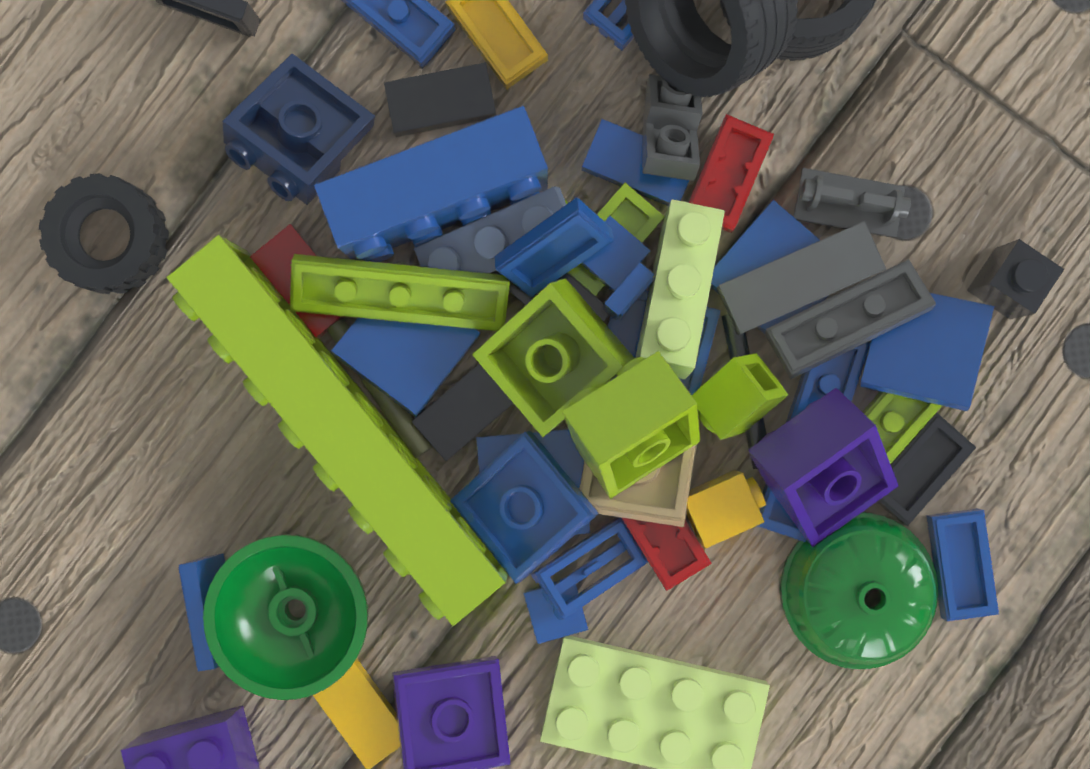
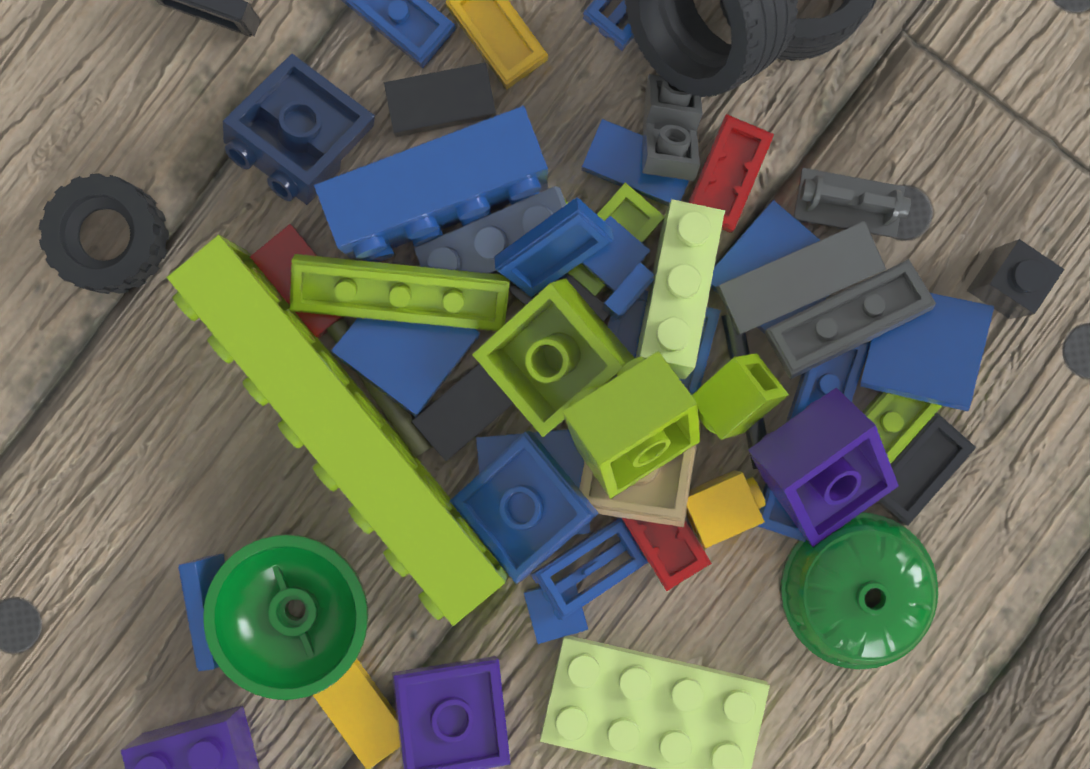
blue tile [926,508,999,622] -> none

